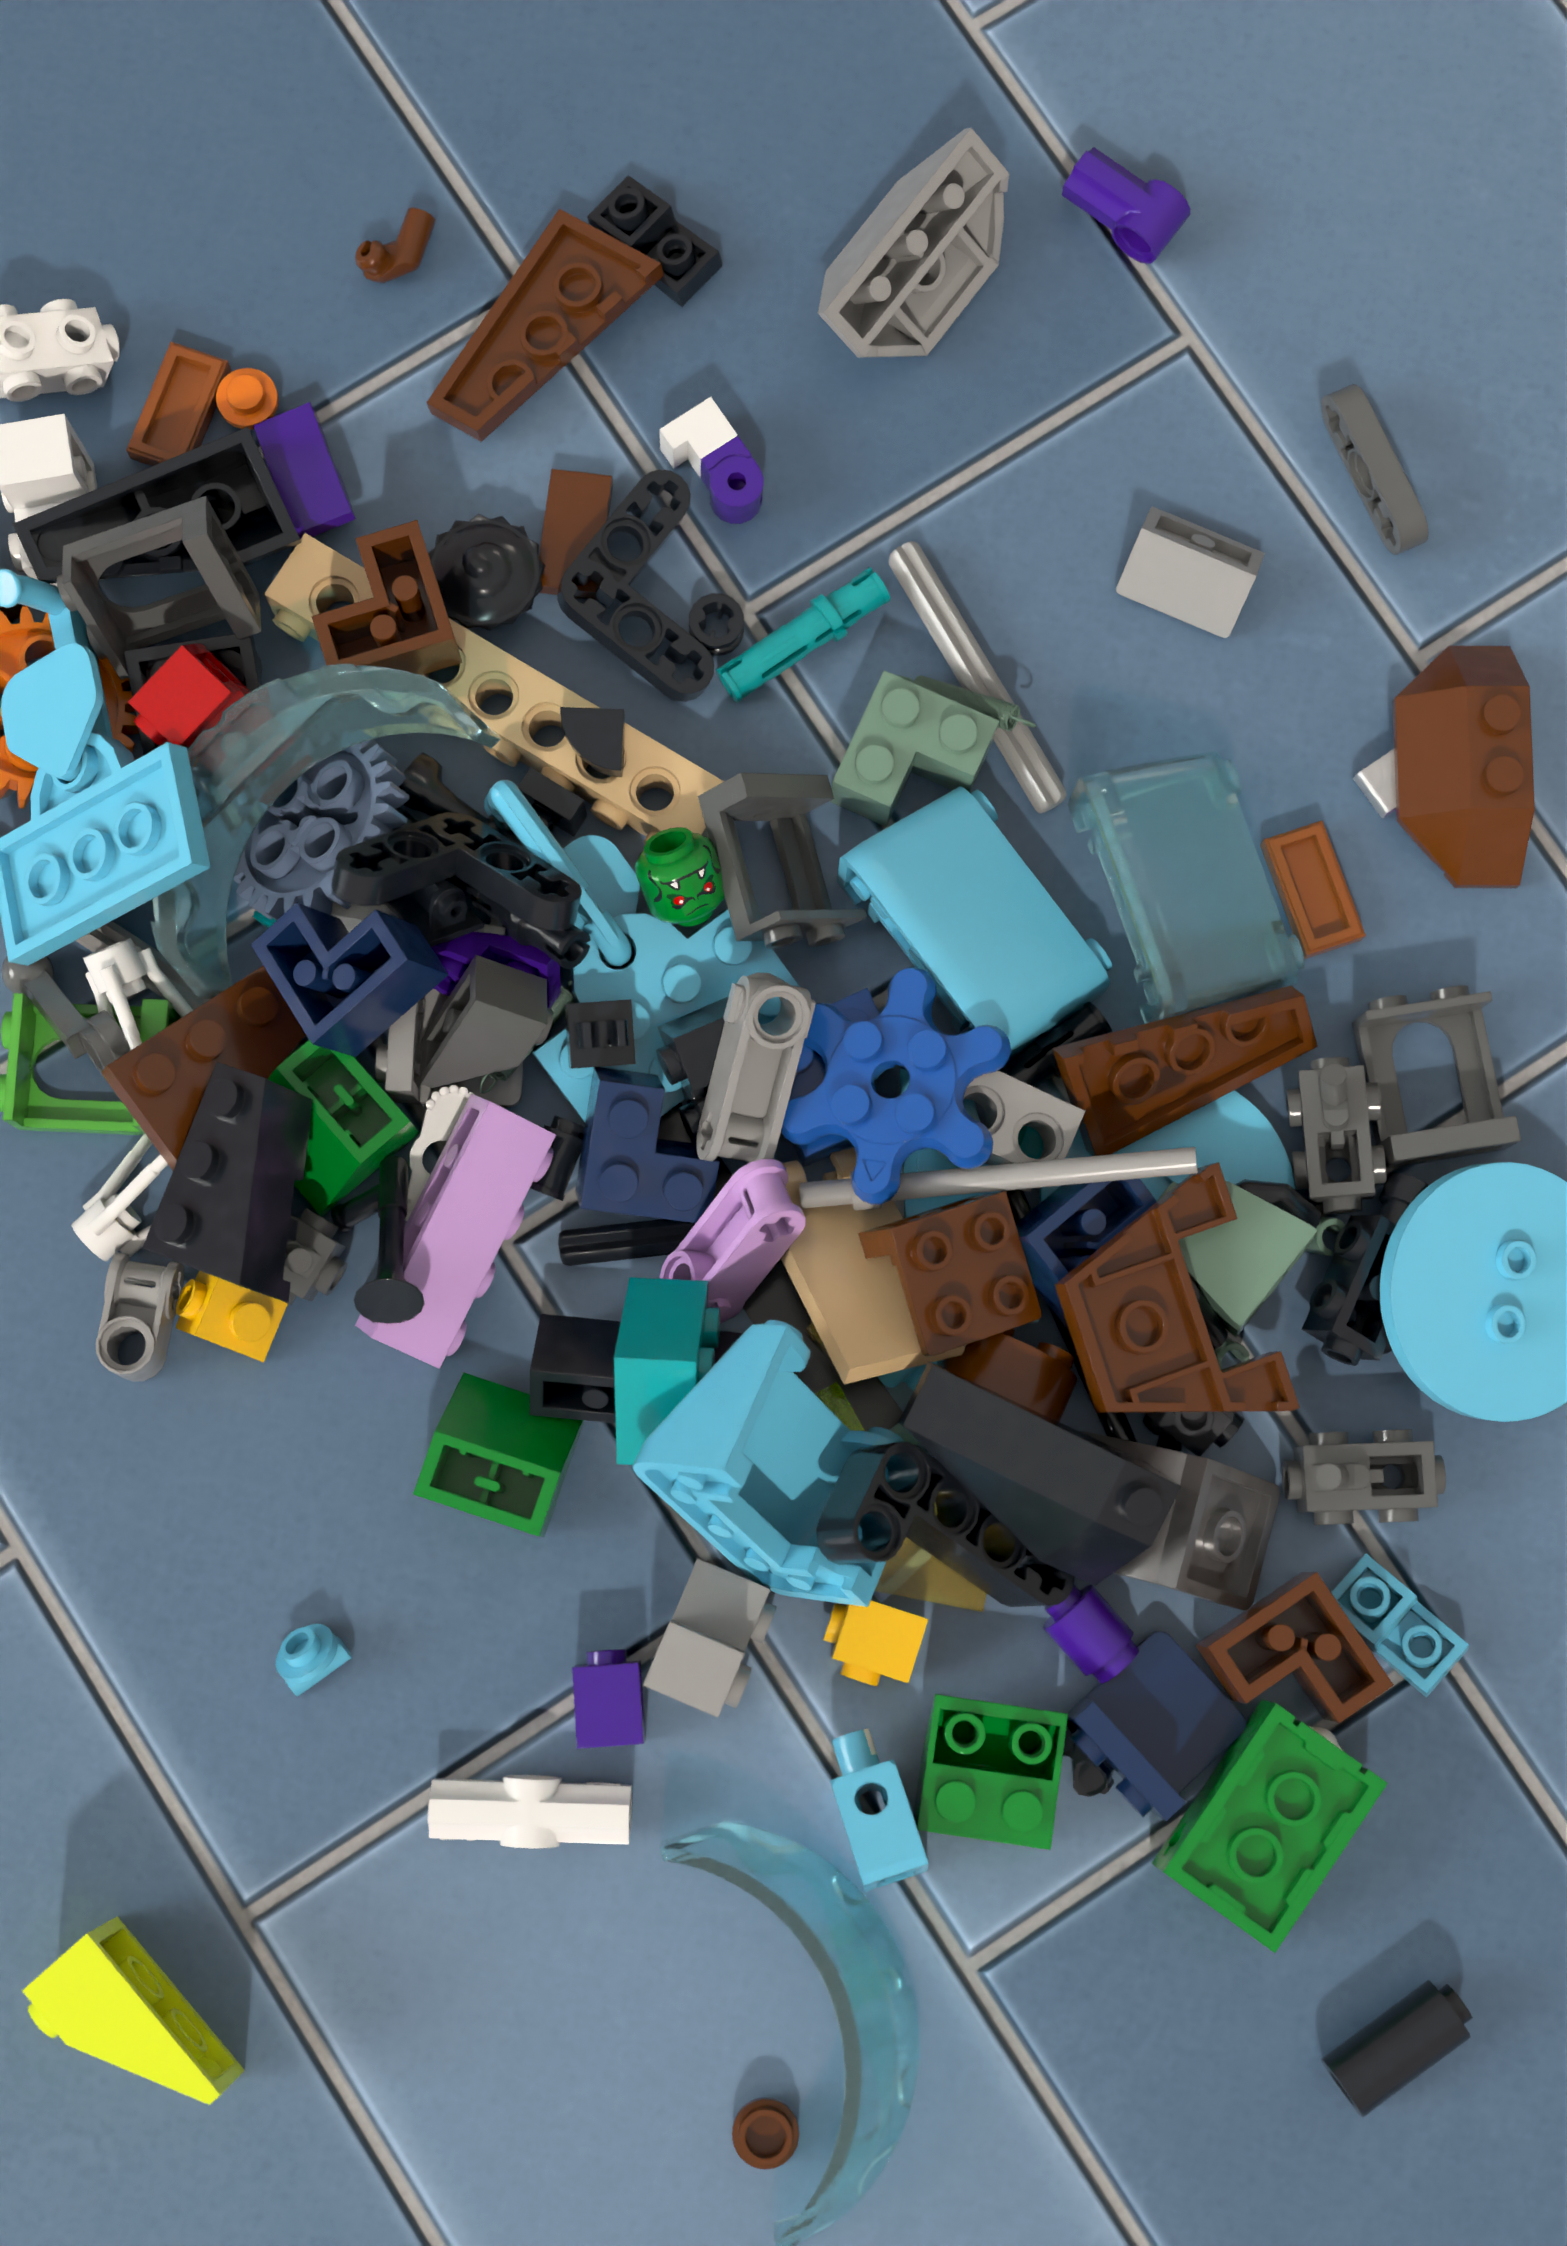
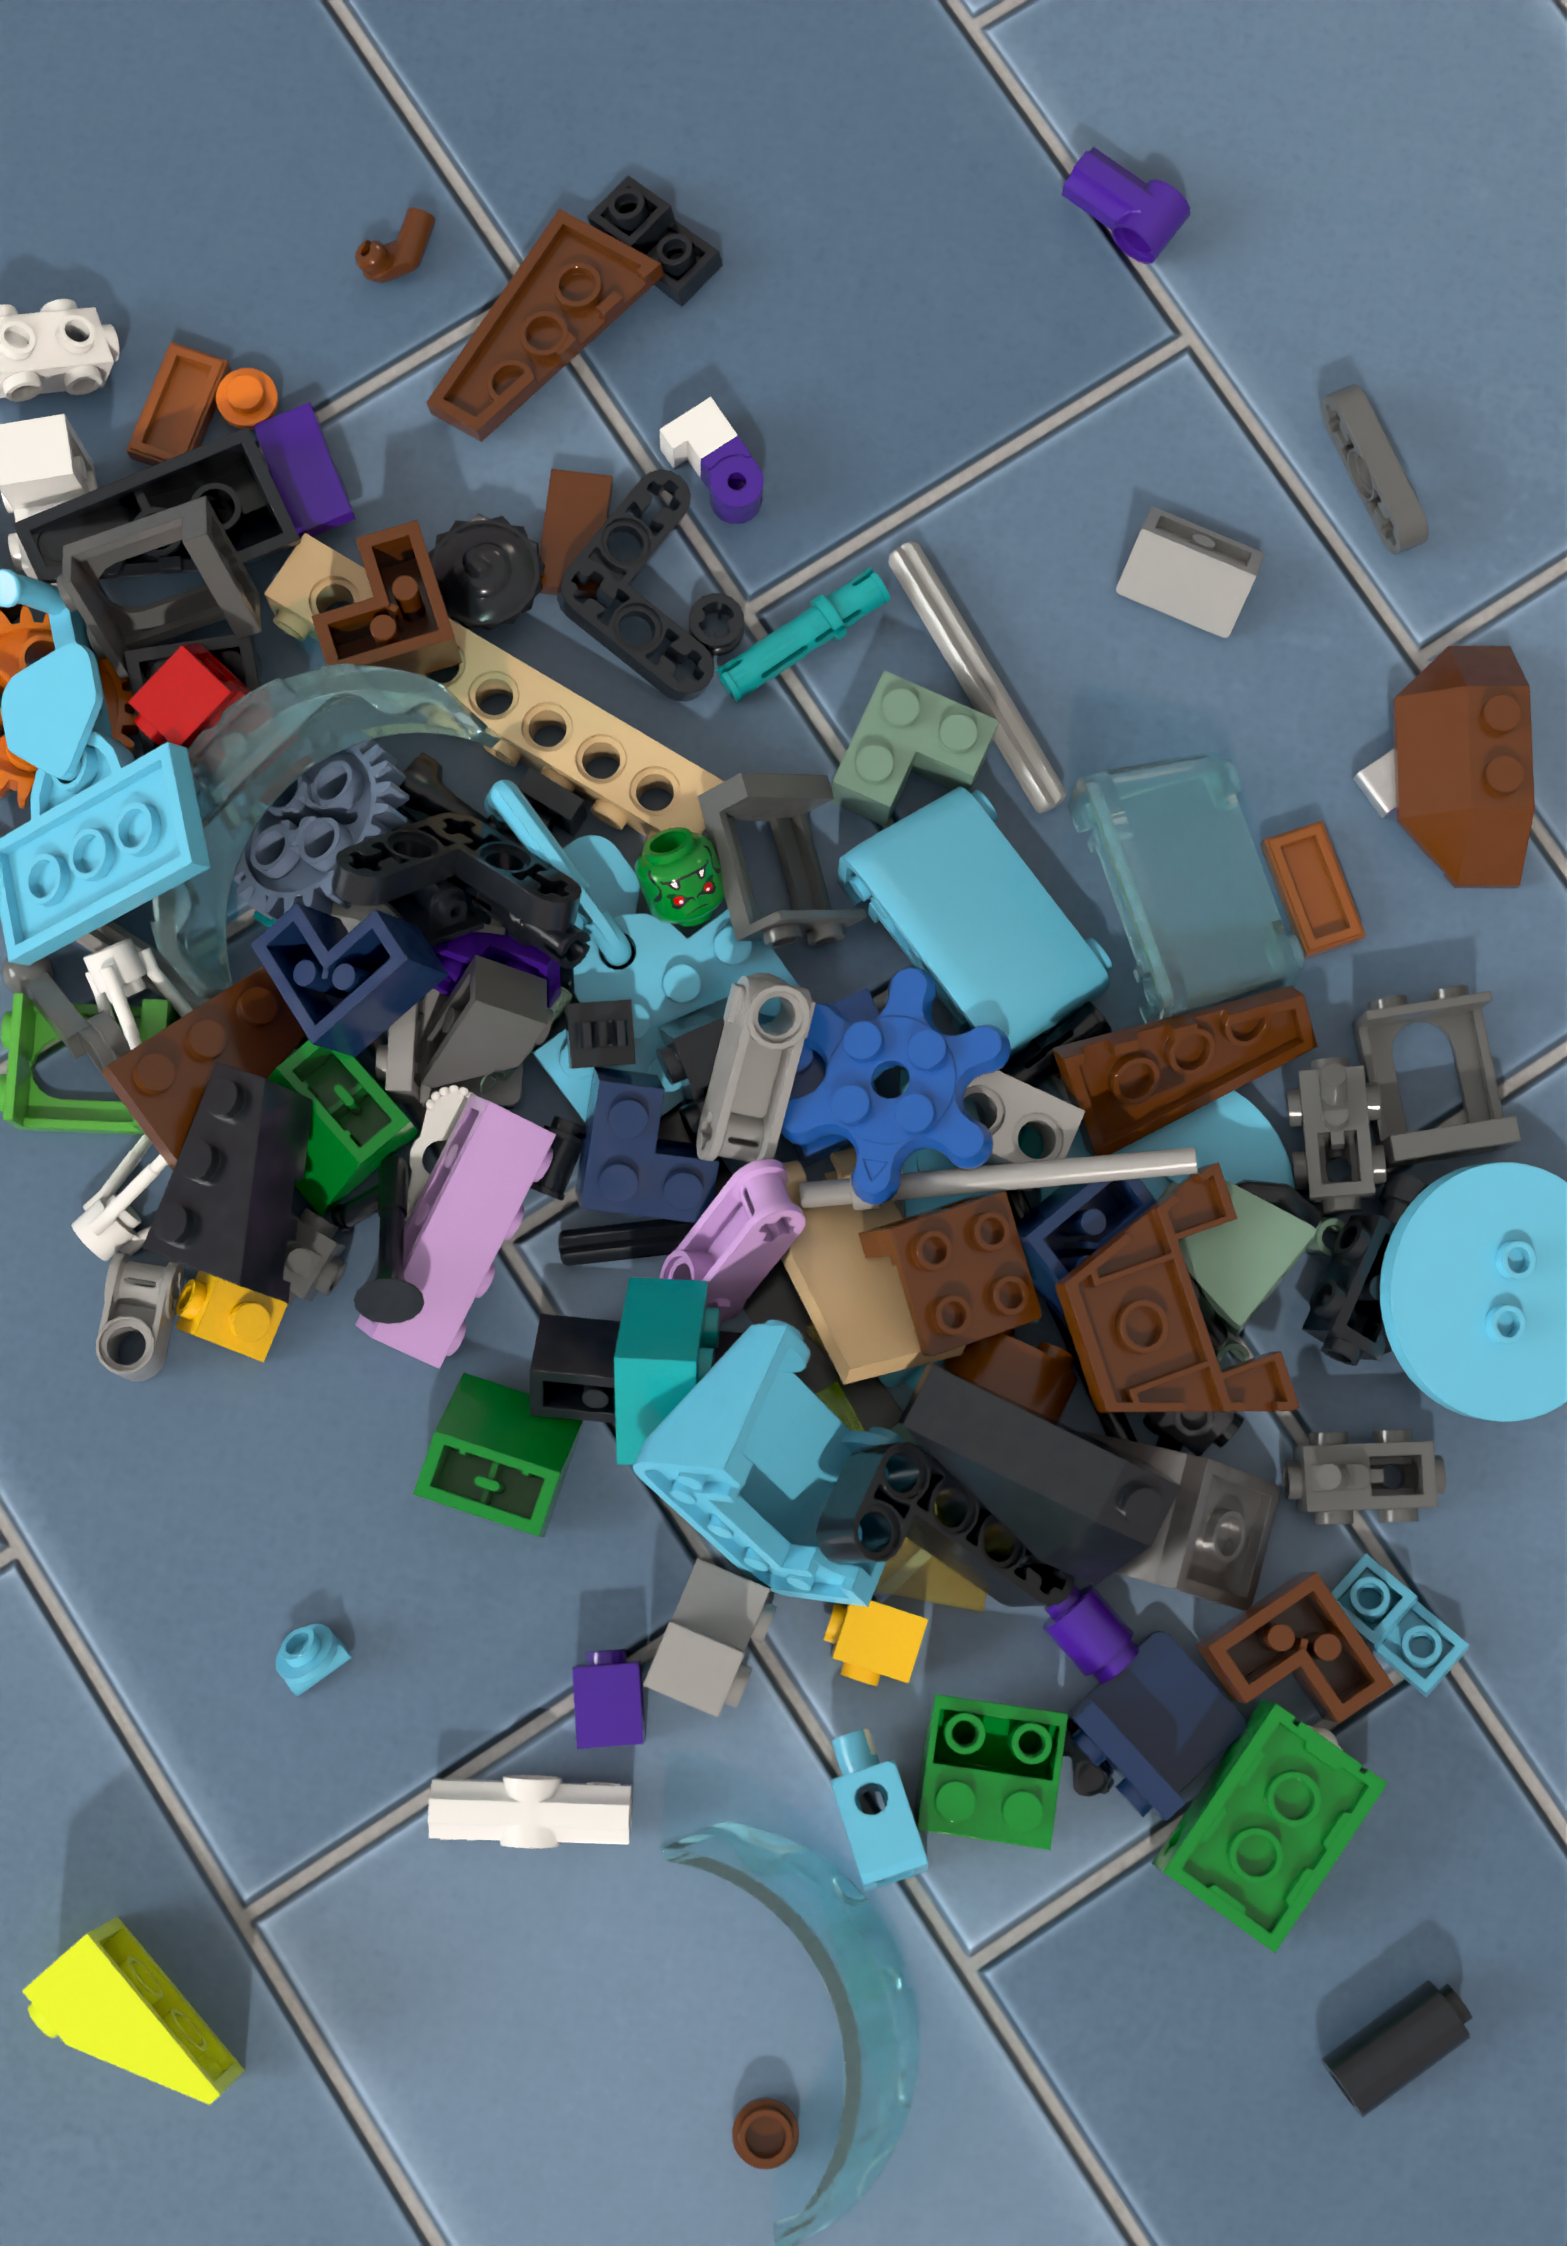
black tile [560,707,625,777] -> none
light grey wedge [818,128,1009,358] -> none
sand green piece [898,675,1037,731] -> none

